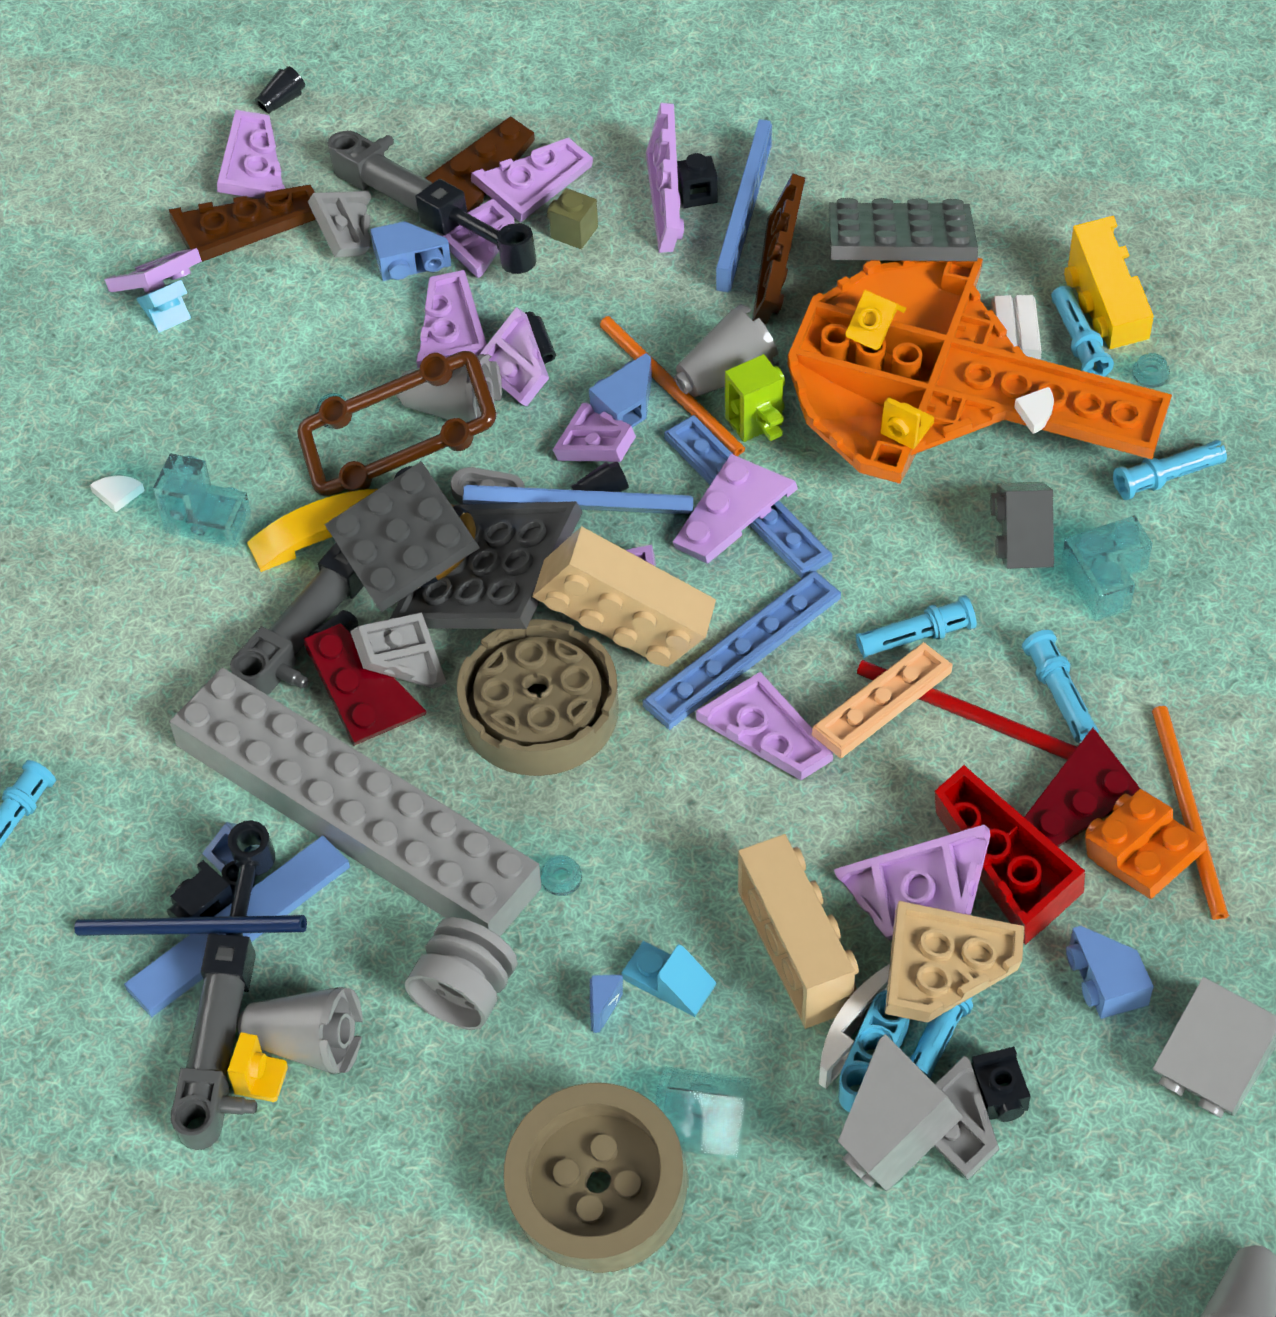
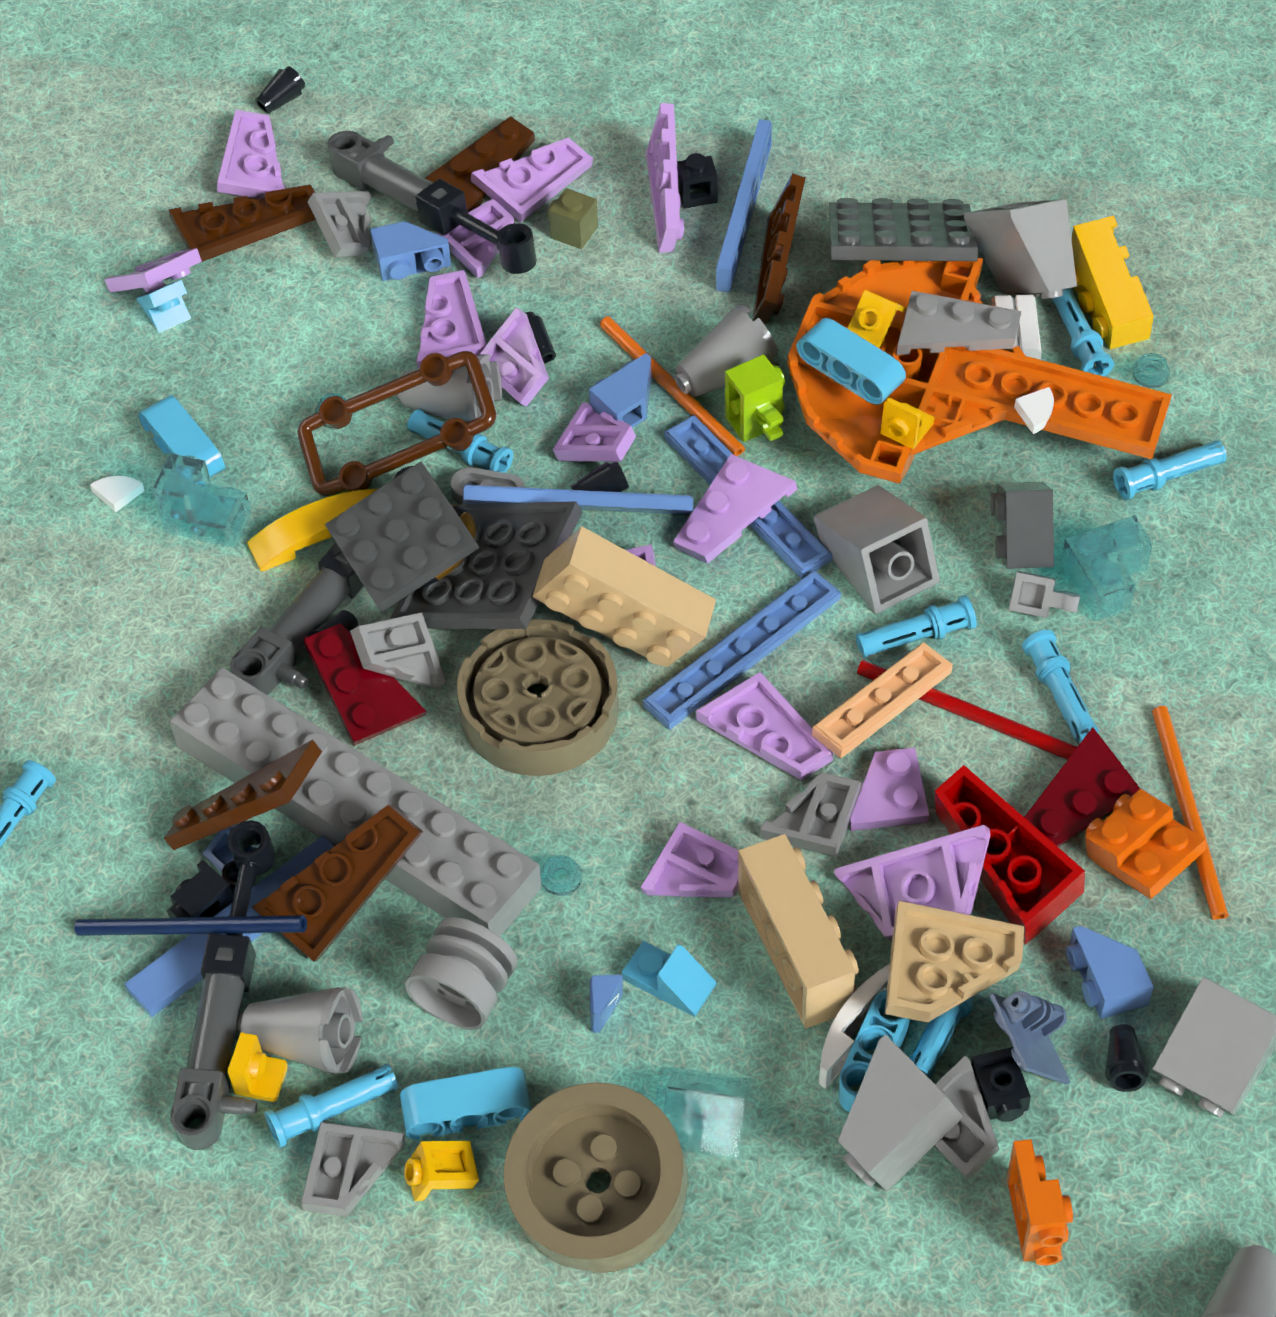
none -> medium azure beam [138,395,225,487]
none -> reddish brown wing [164,739,322,850]
none -> reddish brown wing [252,805,424,962]
none -> medium azure pin [264,1063,398,1148]
none -> light grey wing [301,1122,405,1216]
none -> medium azure beam [400,1067,531,1140]
none -> yellow bracket [404,1141,479,1201]
none -> medium azure pin [407,409,513,473]
none -> lavender wing [641,822,738,897]
none -> light grey wing [760,772,861,857]
none -> medium azure beam [796,318,906,405]
none -> light grey slope [814,485,940,614]
none -> lavender wing [850,747,929,831]
none -> light grey wing [896,291,1021,355]
none -> light grey slope [964,199,1077,299]
none -> sand blue hinge [990,991,1071,1084]
none -> orange plate [1006,1139,1073,1266]
none -> light grey plate [1009,571,1081,618]
none -> black cone [1105,1024,1149,1092]

